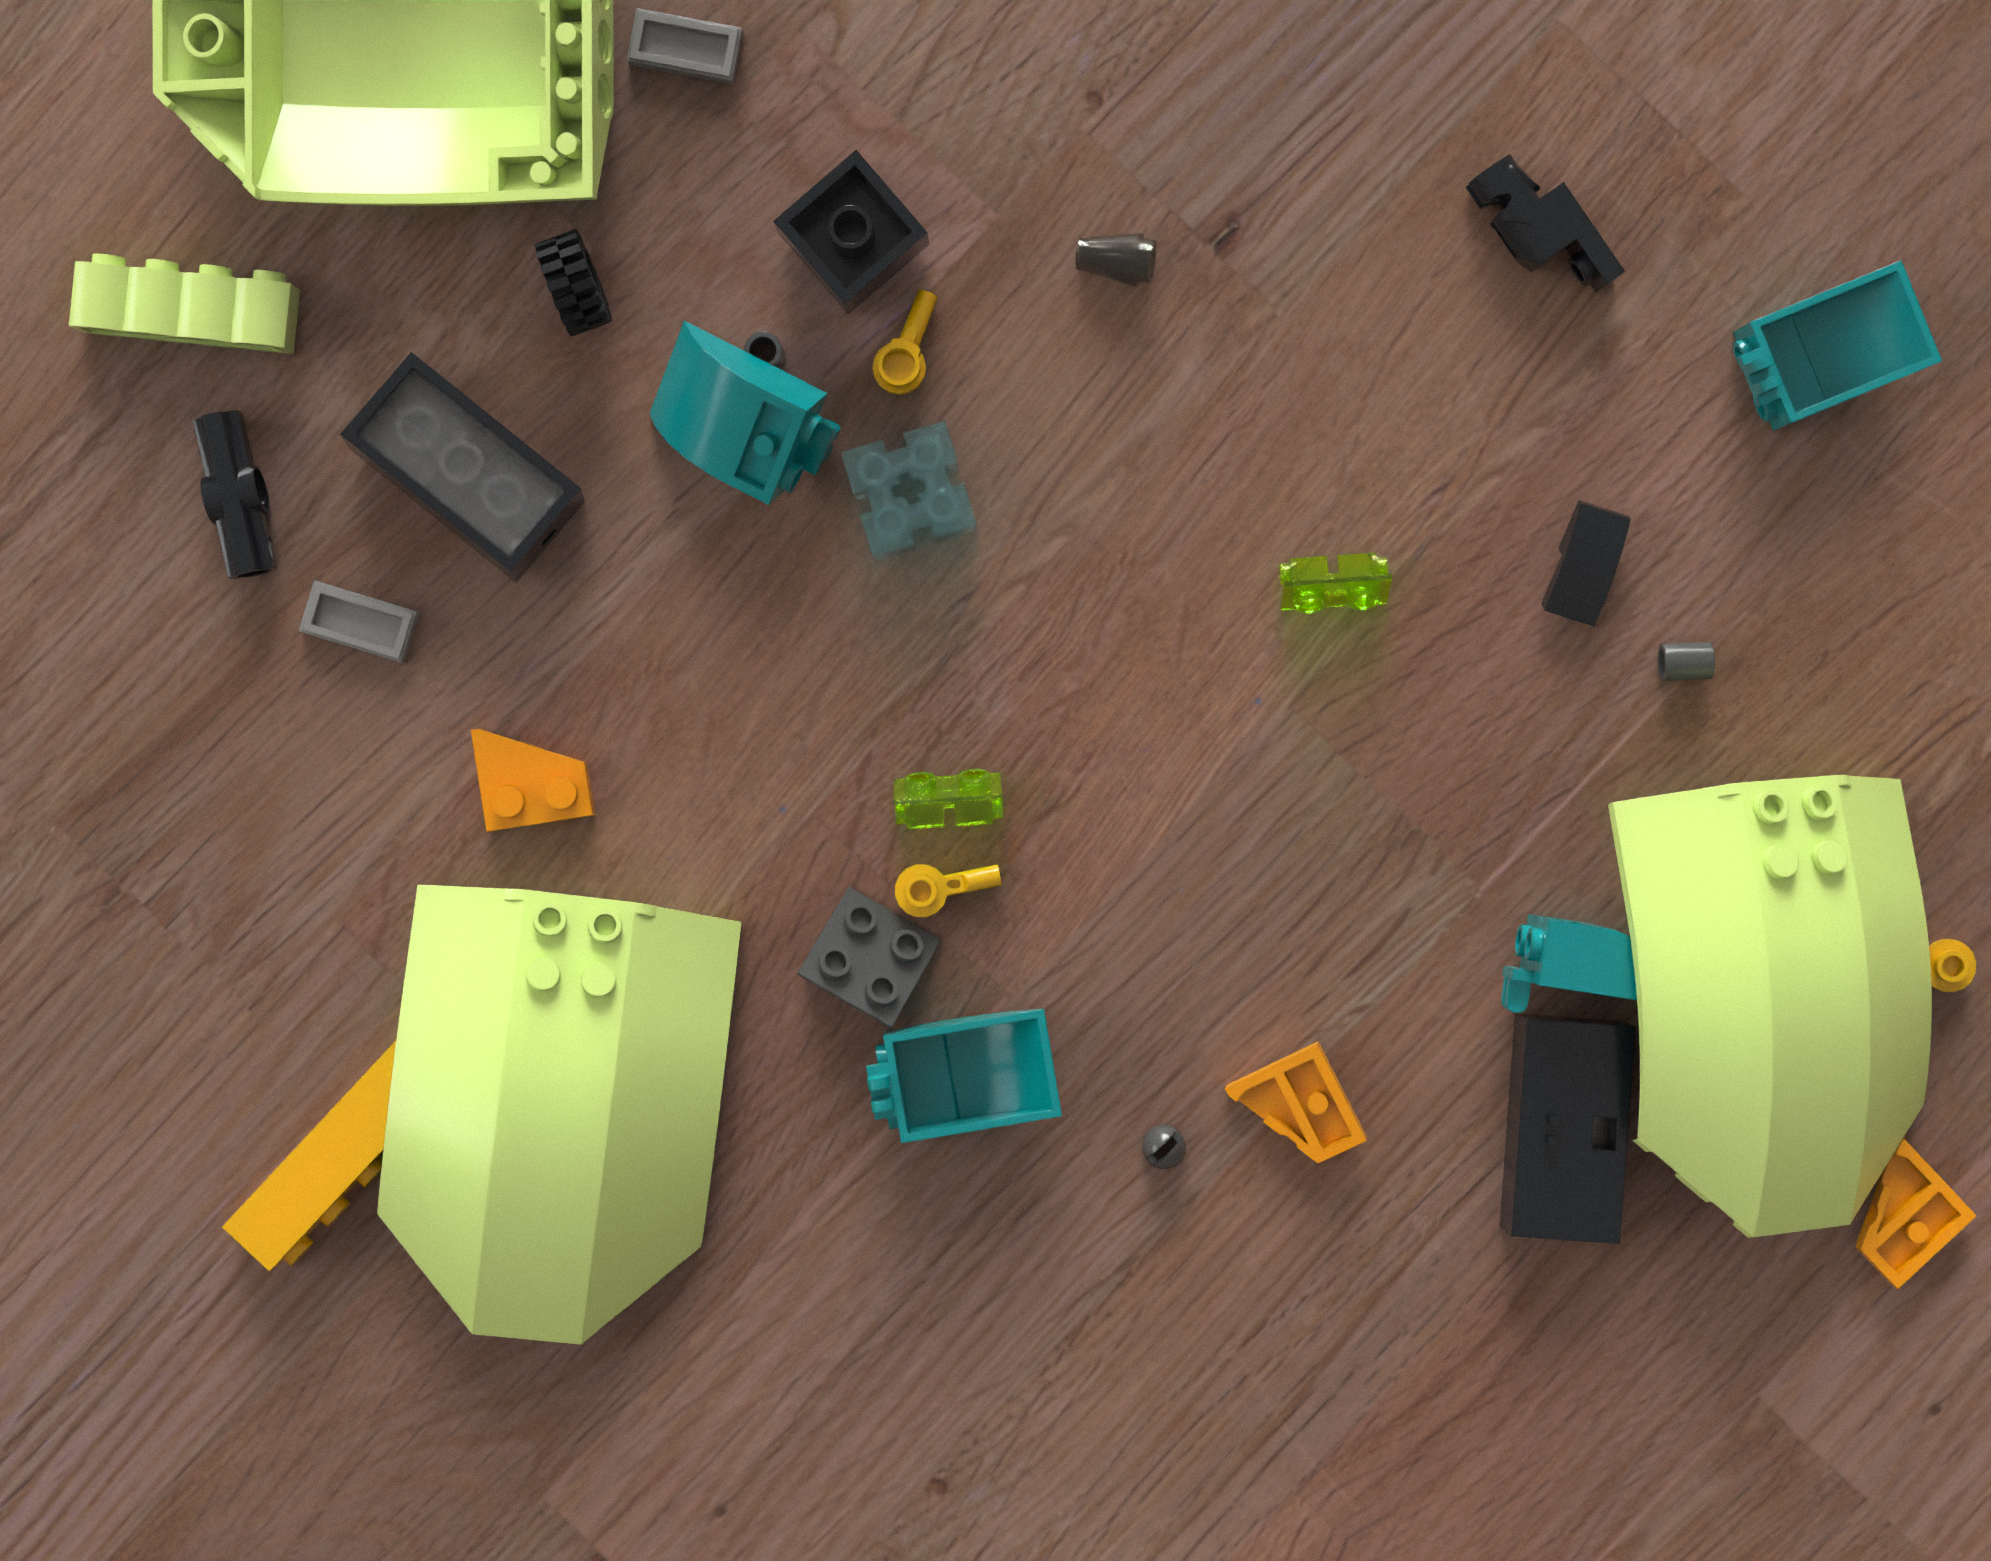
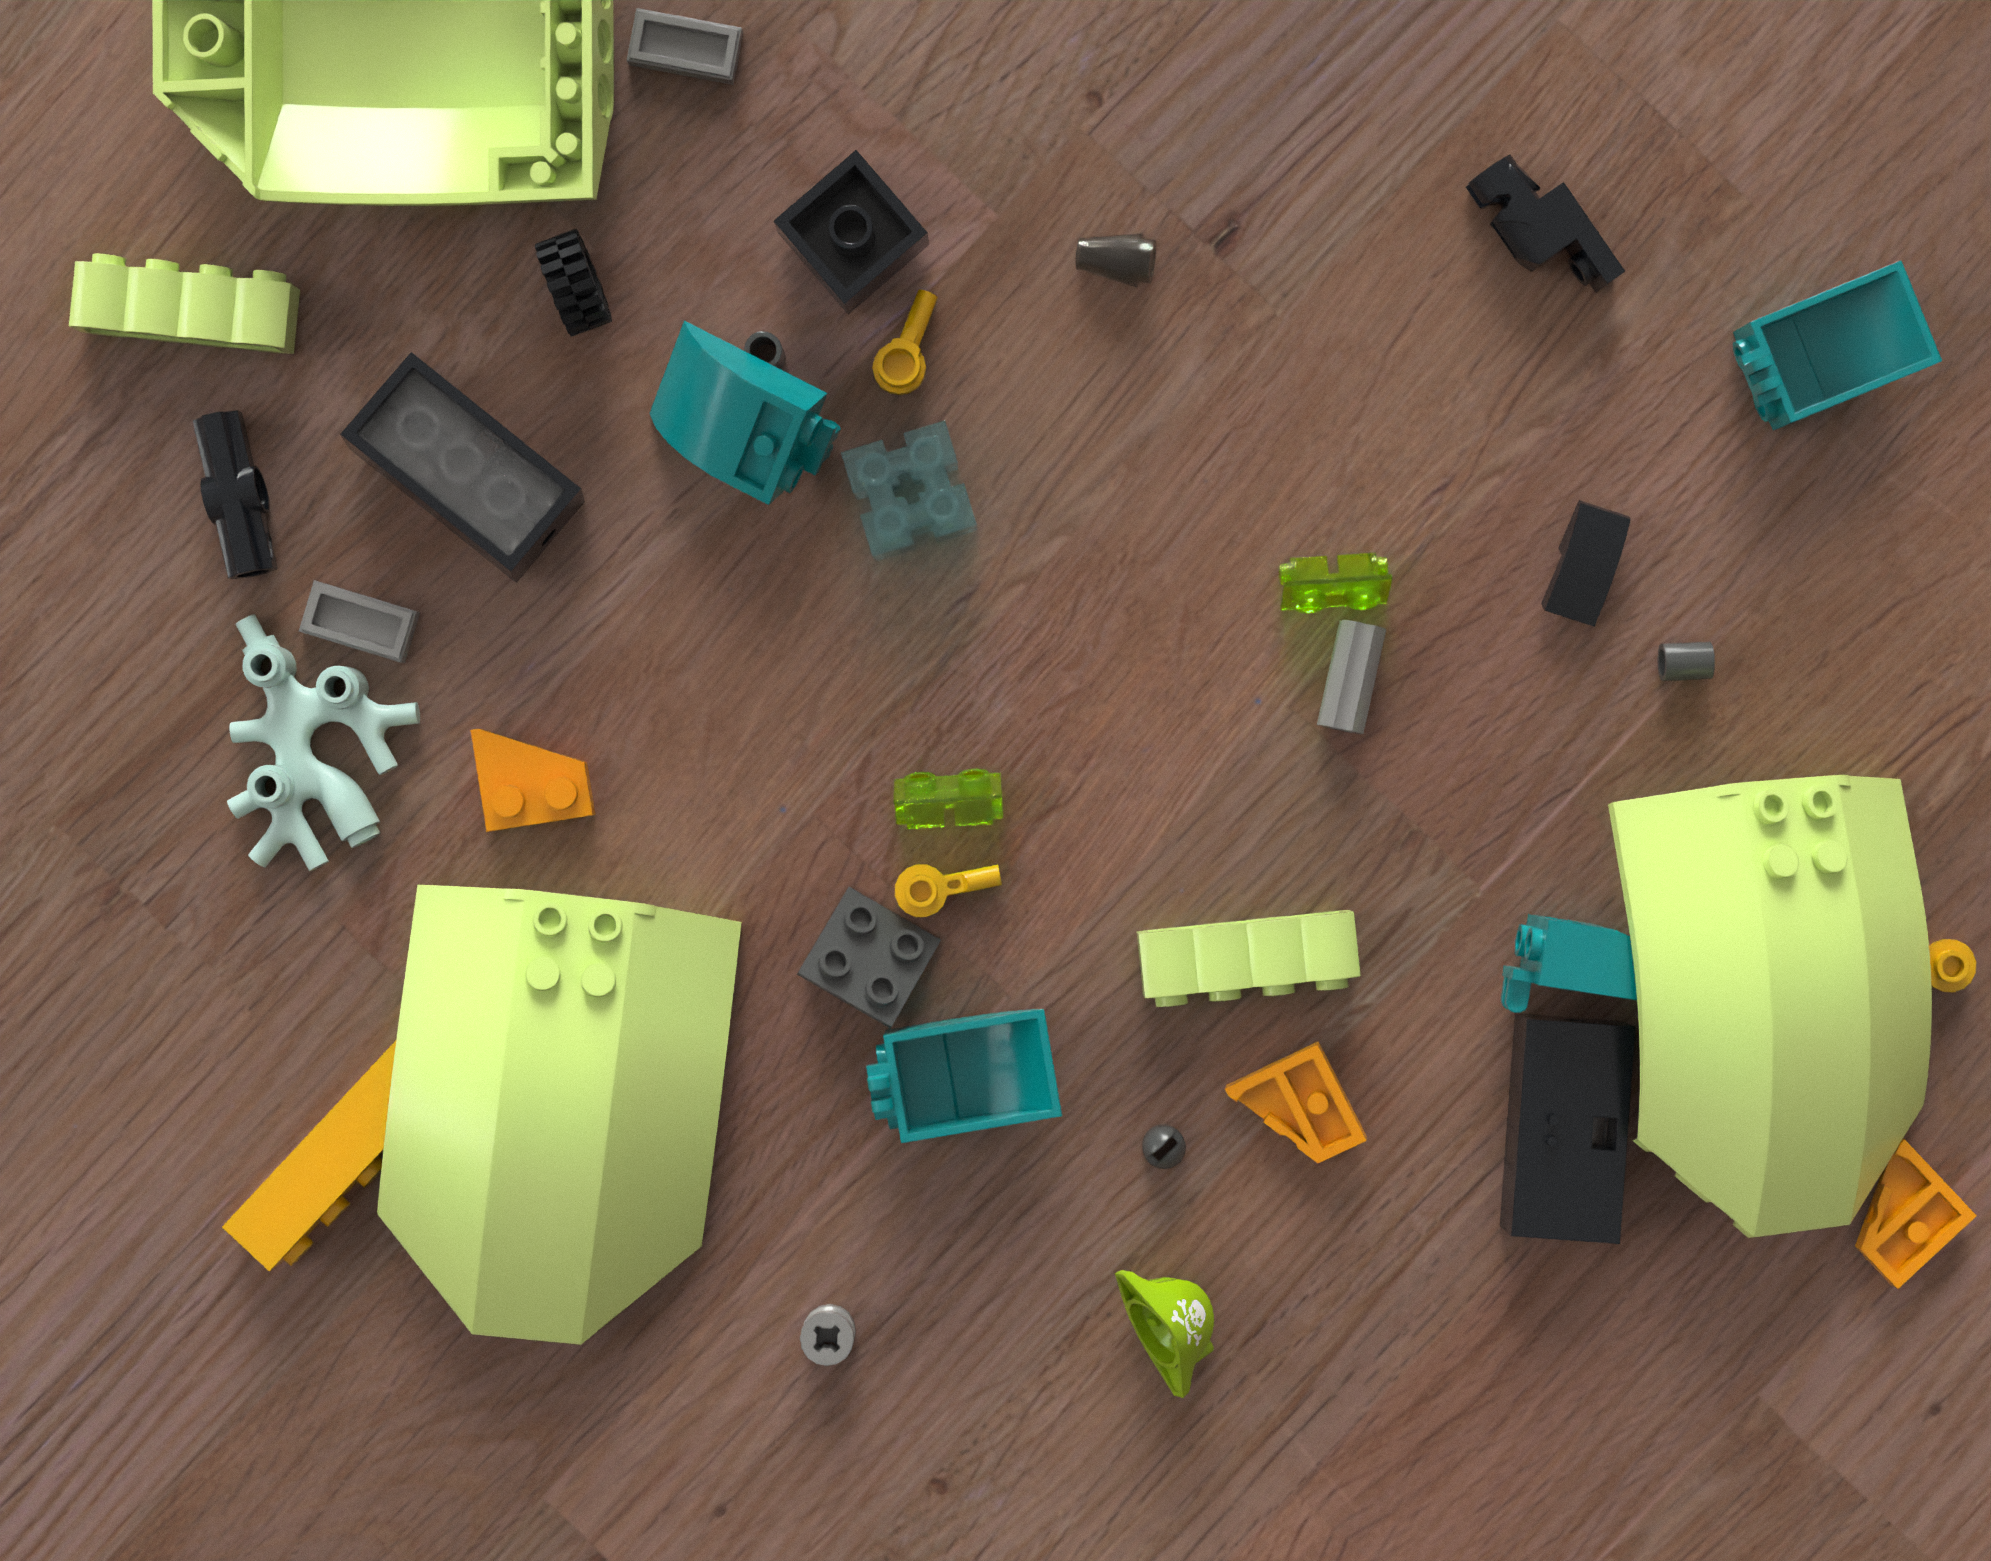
none -> light aqua plant [227,614,420,871]
none -> light grey wheel [800,1304,856,1366]
none -> lime hat [1114,1270,1214,1398]
none -> yellowish green brick [1137,910,1360,1007]
none -> light grey axle [1317,619,1386,735]

